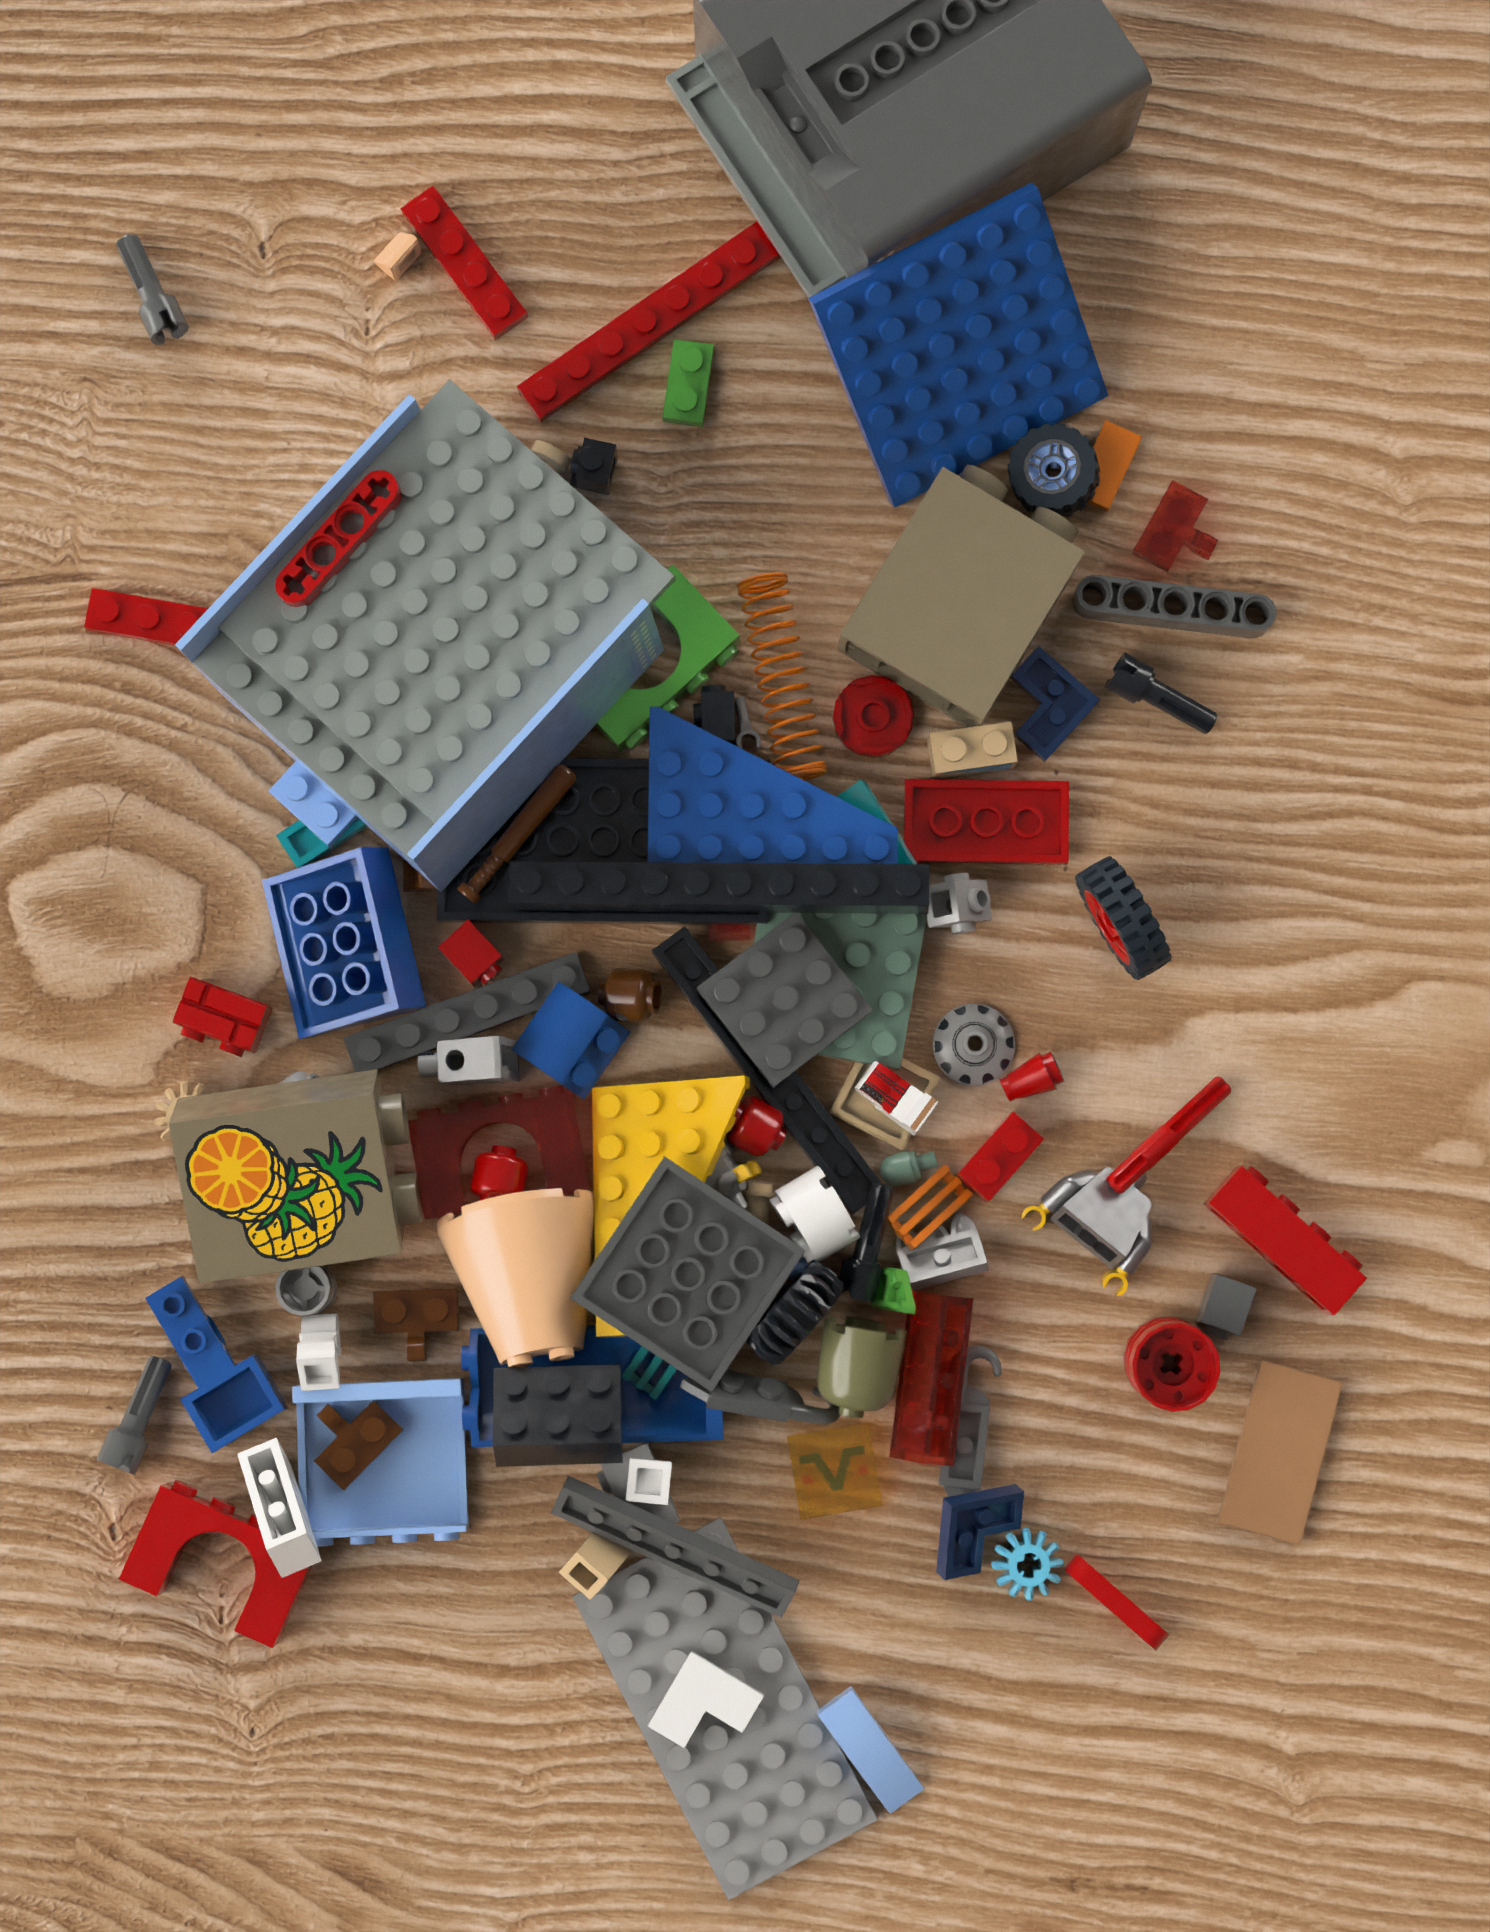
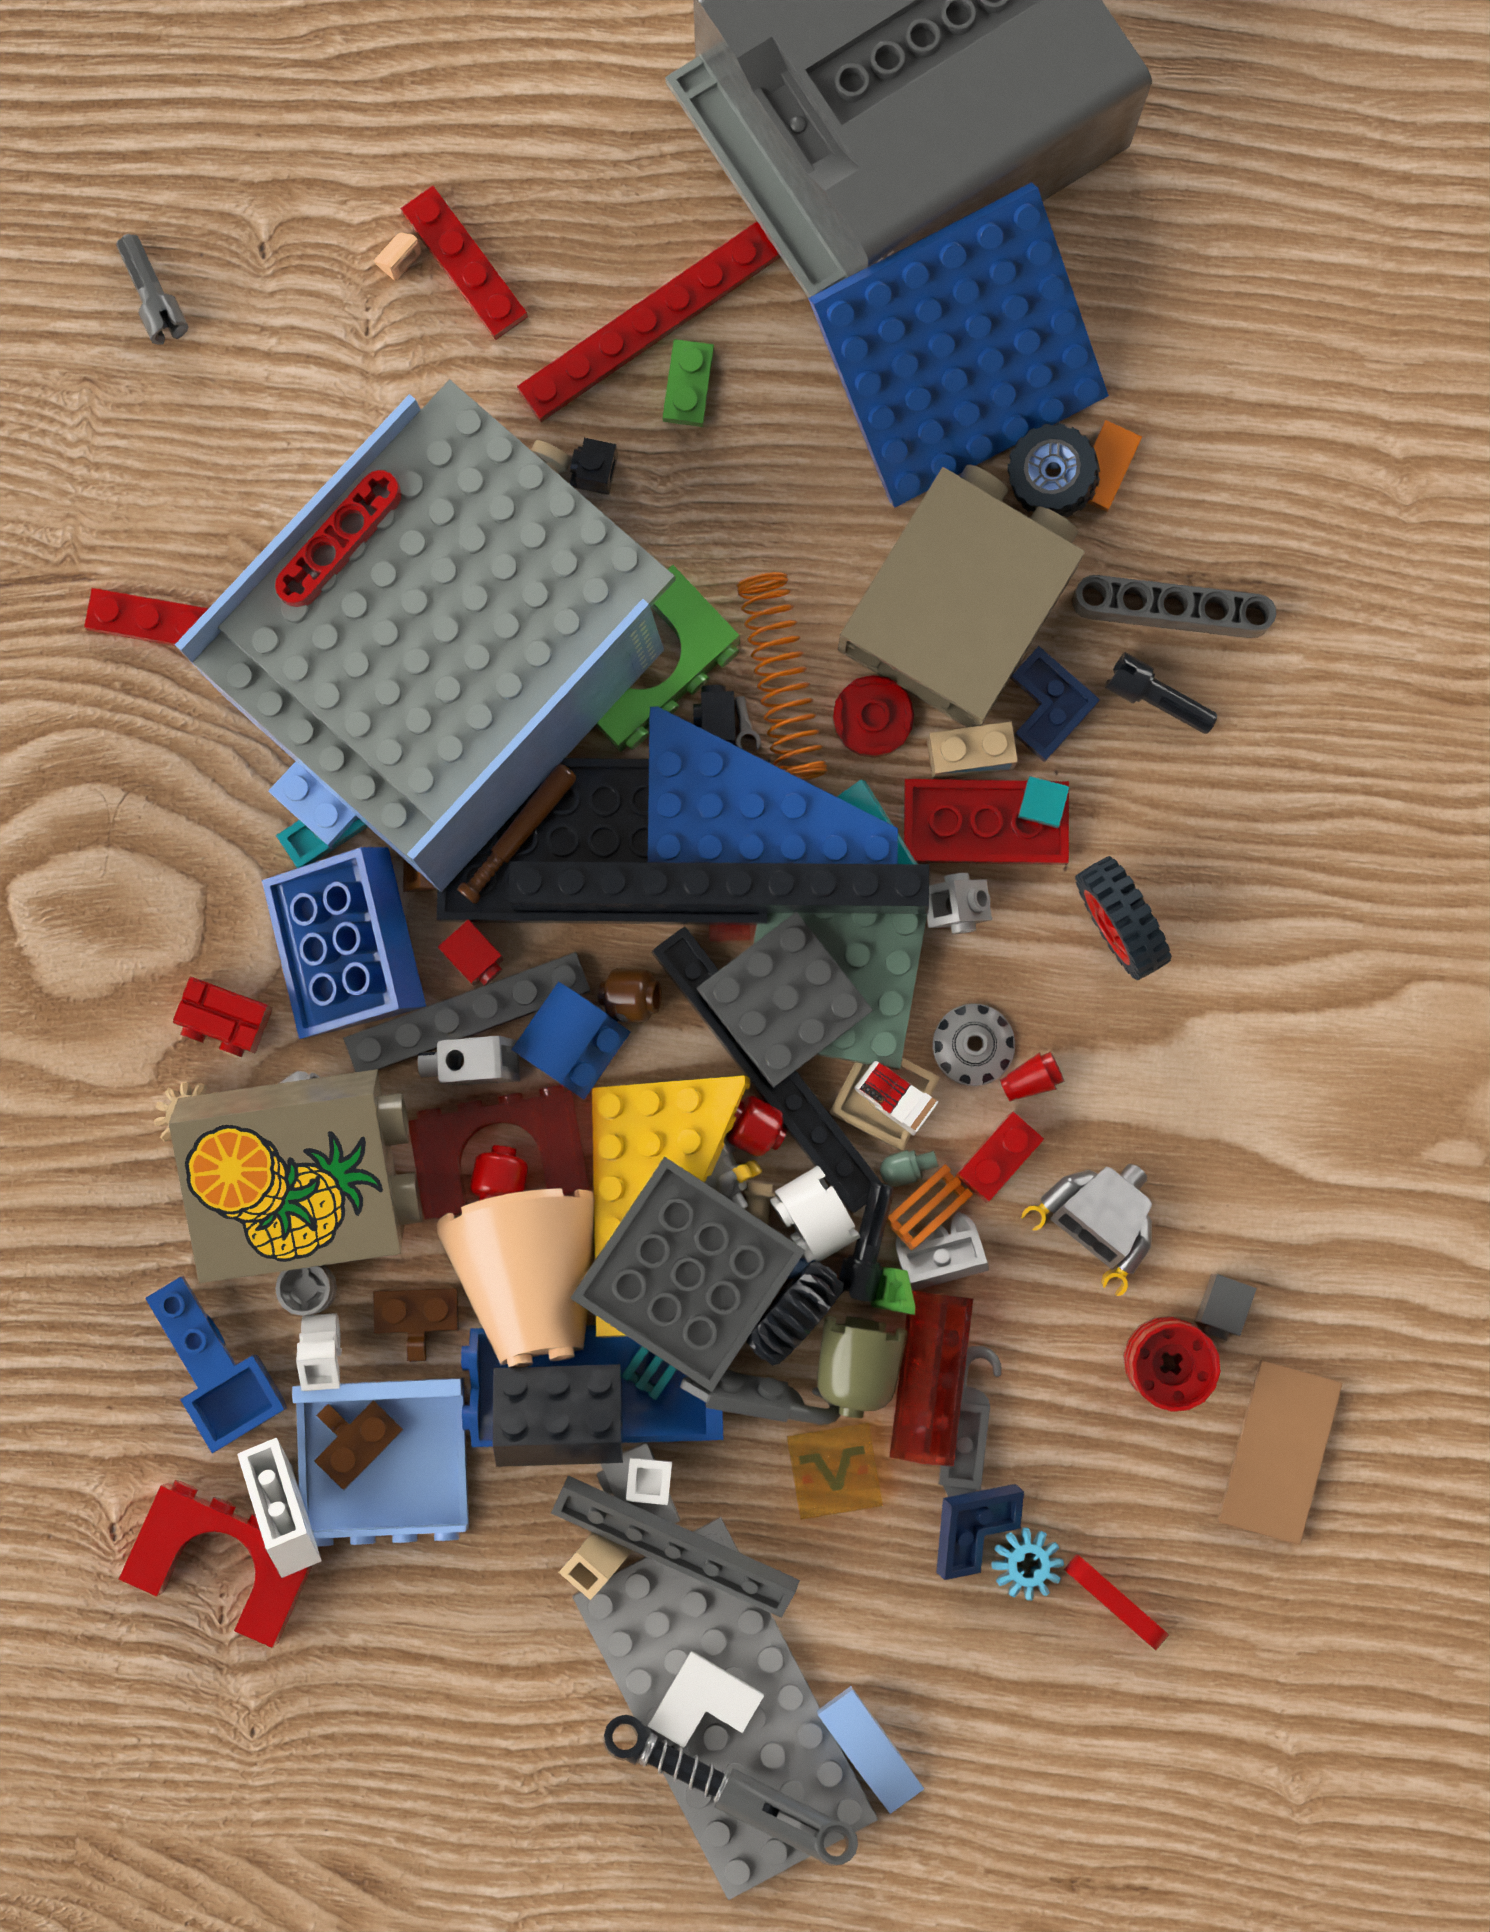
dark grey piece [96,1356,171,1475] -> none
red axle [1107,1076,1231,1194] -> none
clear red plate [1132,480,1218,573] -> none
red brick [1203,1166,1367,1316] -> none
none -> piece [603,1715,858,1866]
none -> teal tile [1018,776,1069,828]

